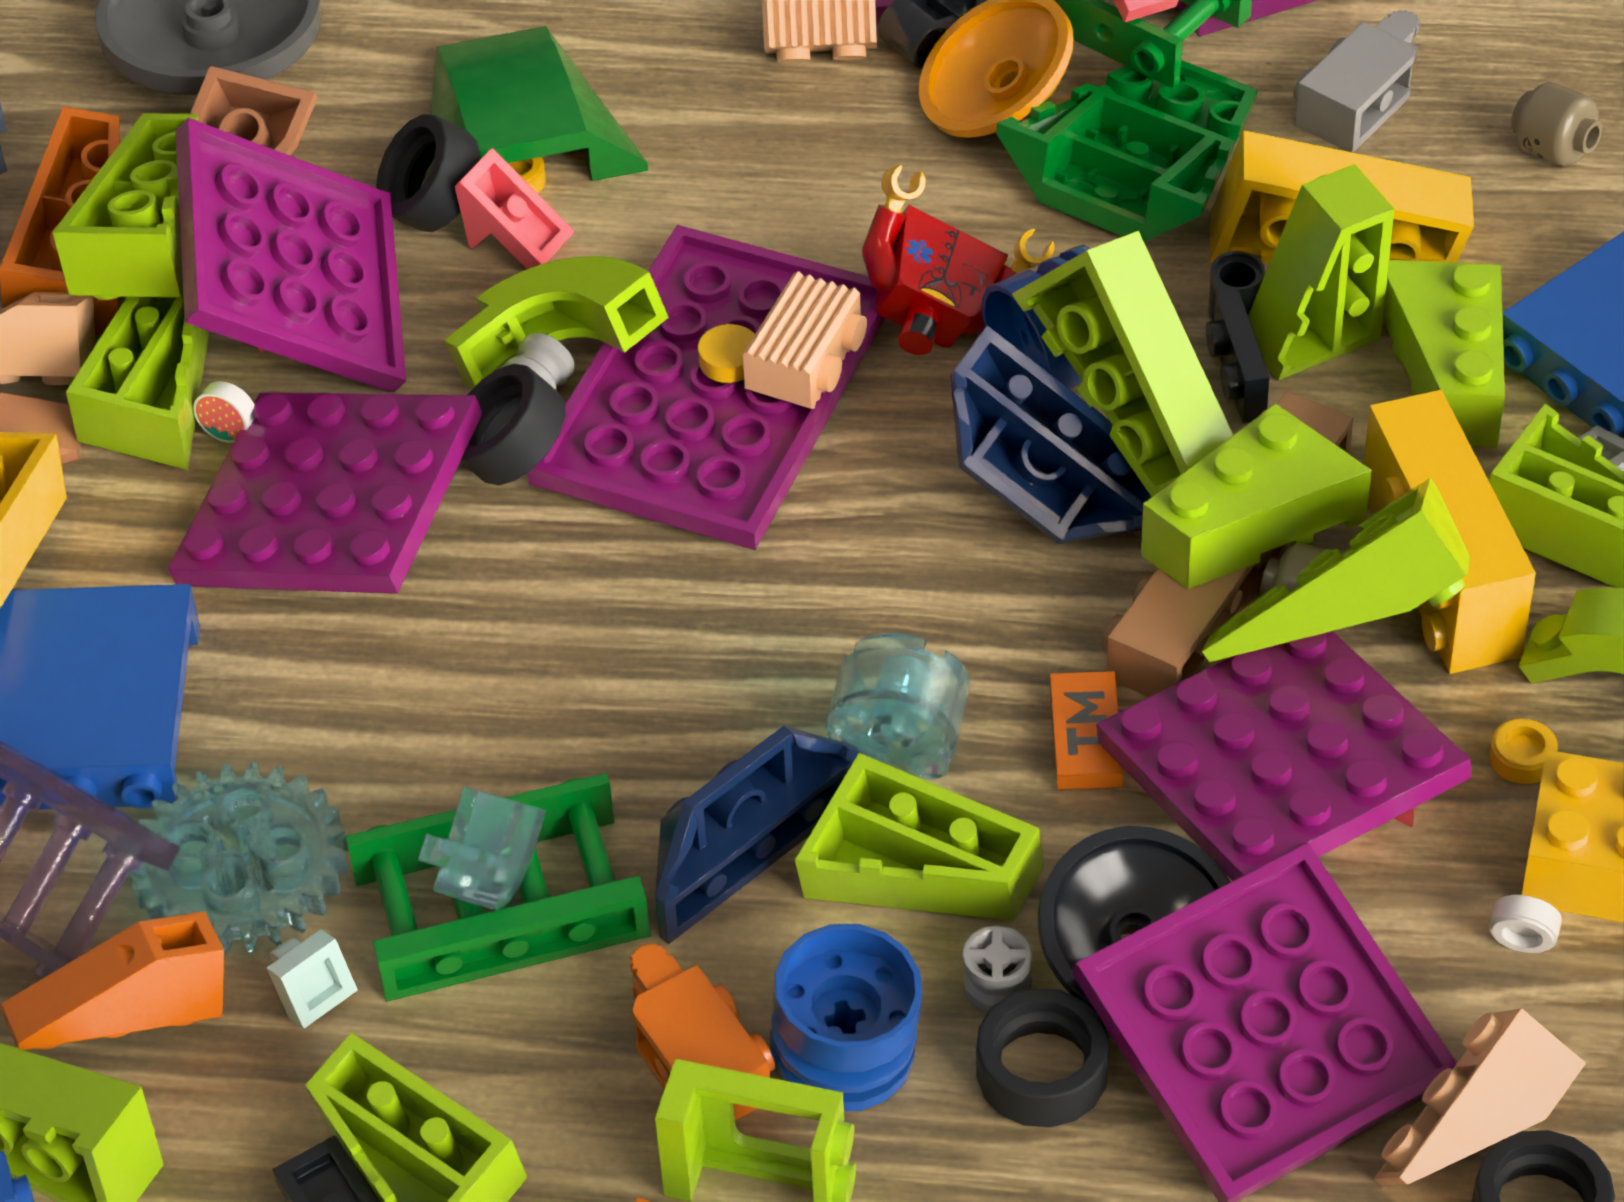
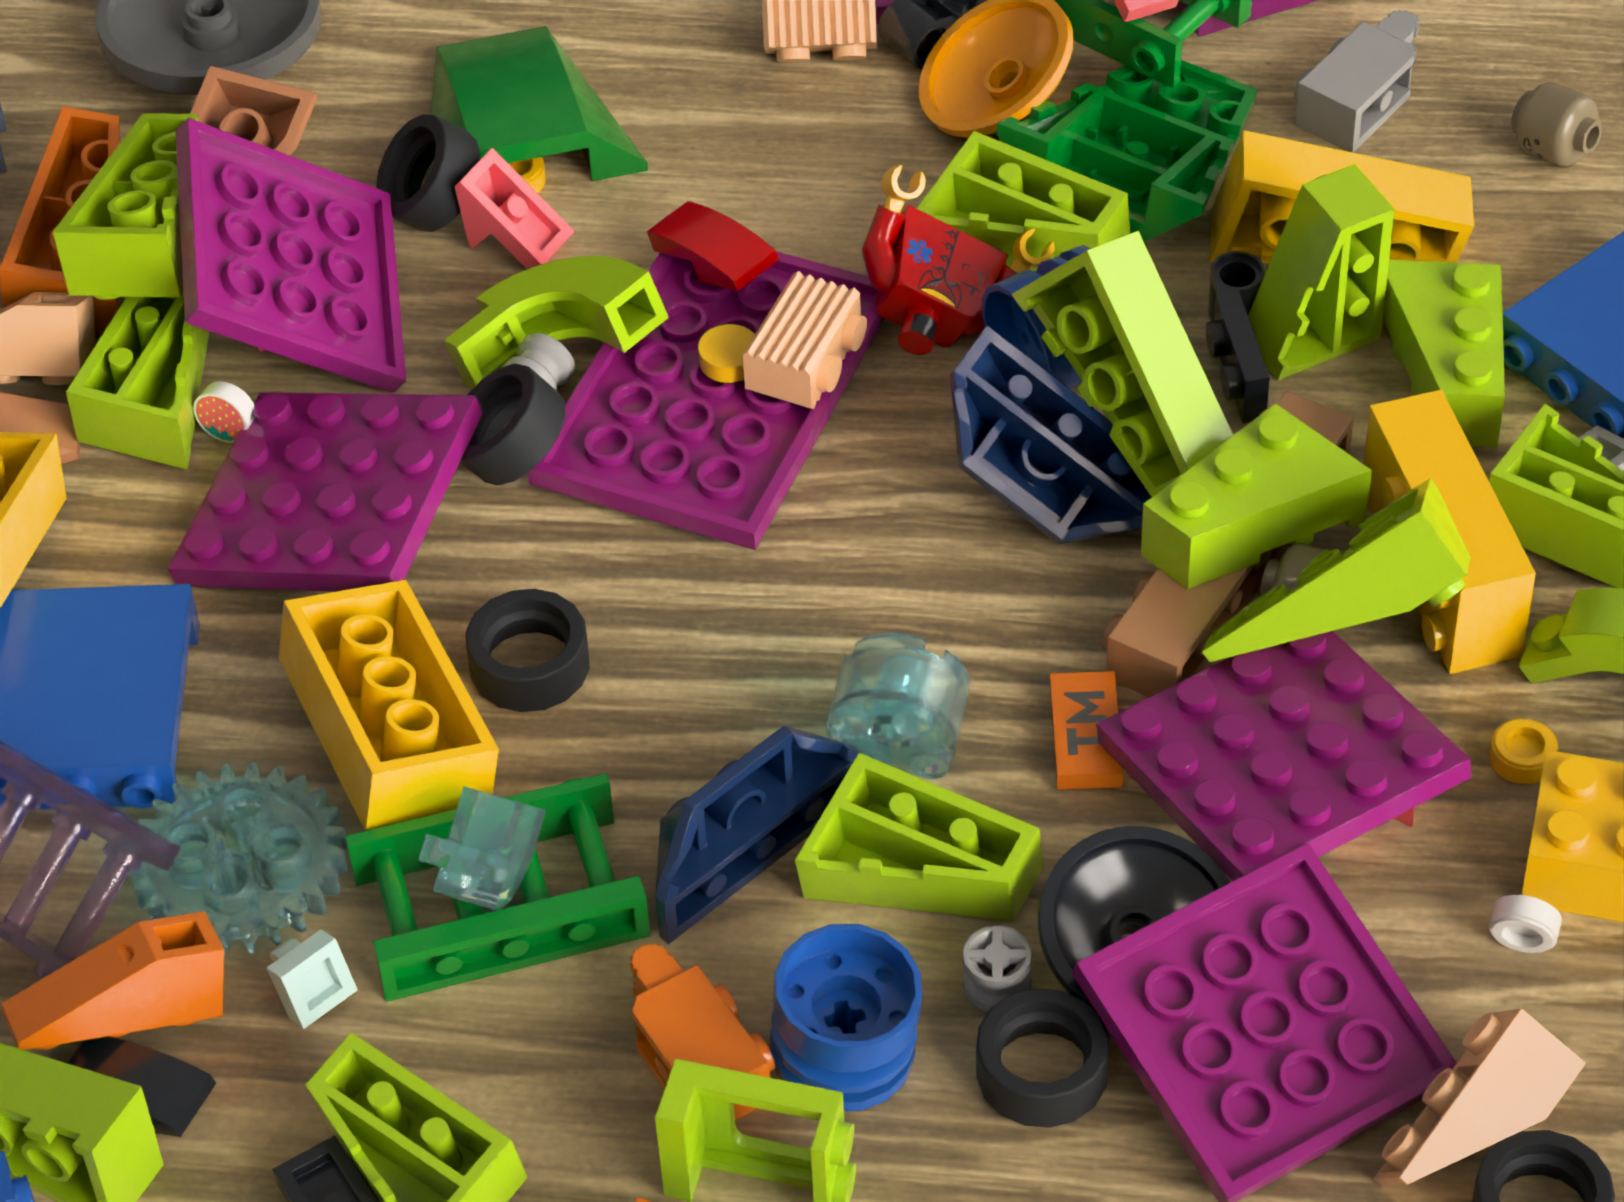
none -> black slope [68,1036,216,1137]
none -> yellow brick [279,580,499,831]
none -> black tyre [465,588,590,712]
none -> red slope [646,201,779,292]
none -> lime wedge [917,131,1130,271]

